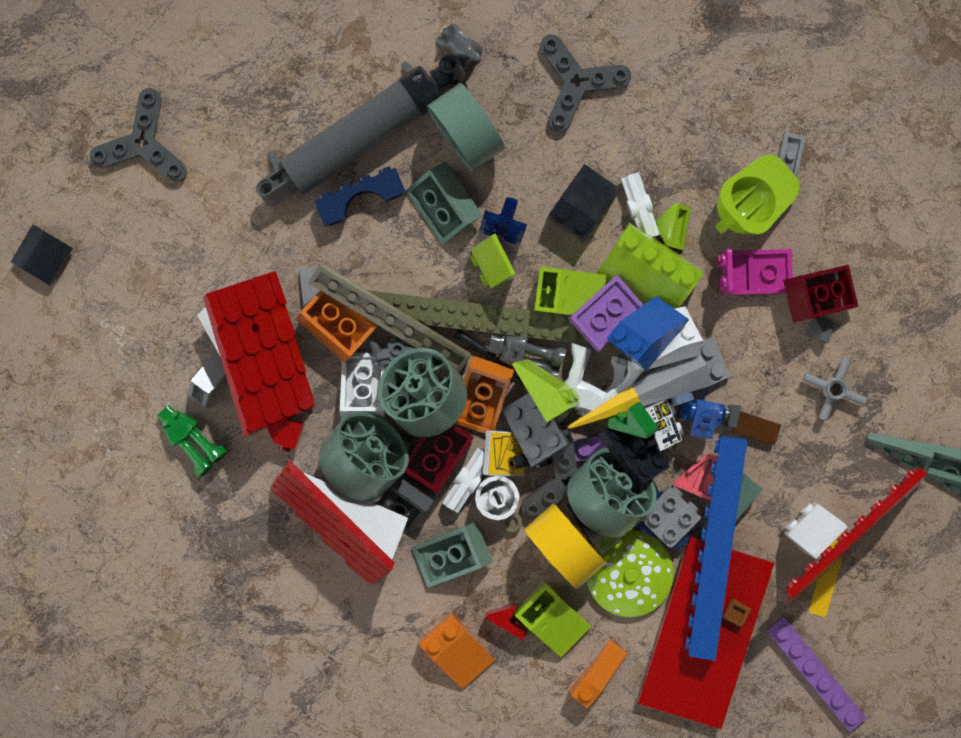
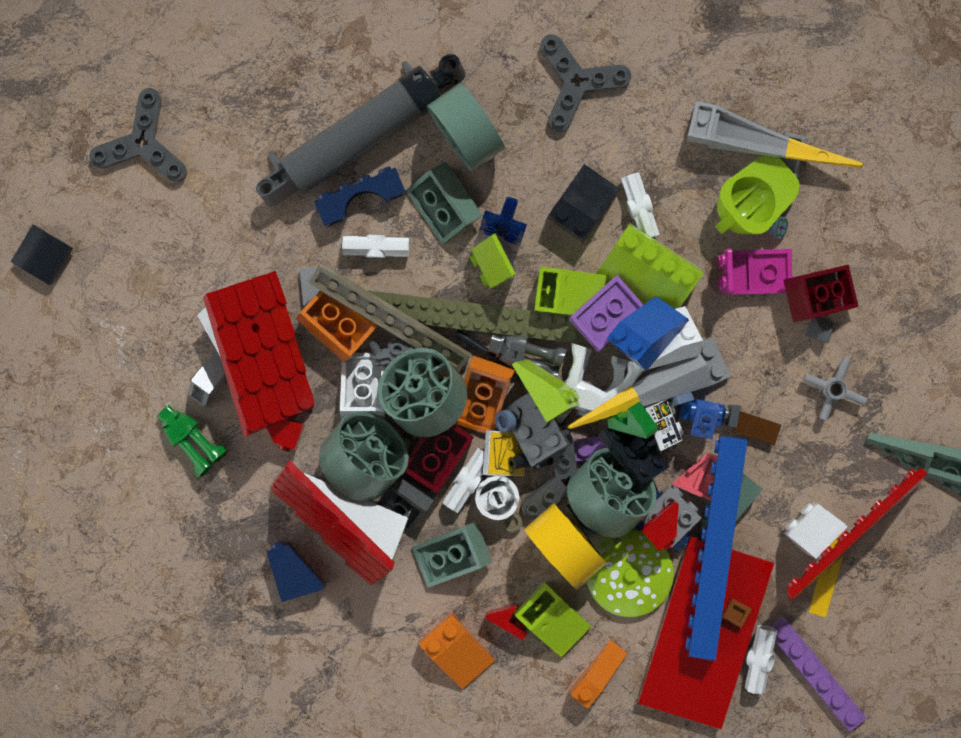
dark grey animal [436,24,483,70] -> none
lime slope [656,203,691,250] -> none
none -> dark blue slope [266,541,326,602]
none -> white piece [342,235,409,258]
none -> sand blue tile [495,410,516,433]
none -> red slope [640,500,679,551]
none -> light grey plate [687,101,863,168]
none -> white piece [745,625,777,694]
none -> sand blue tile [768,216,788,239]

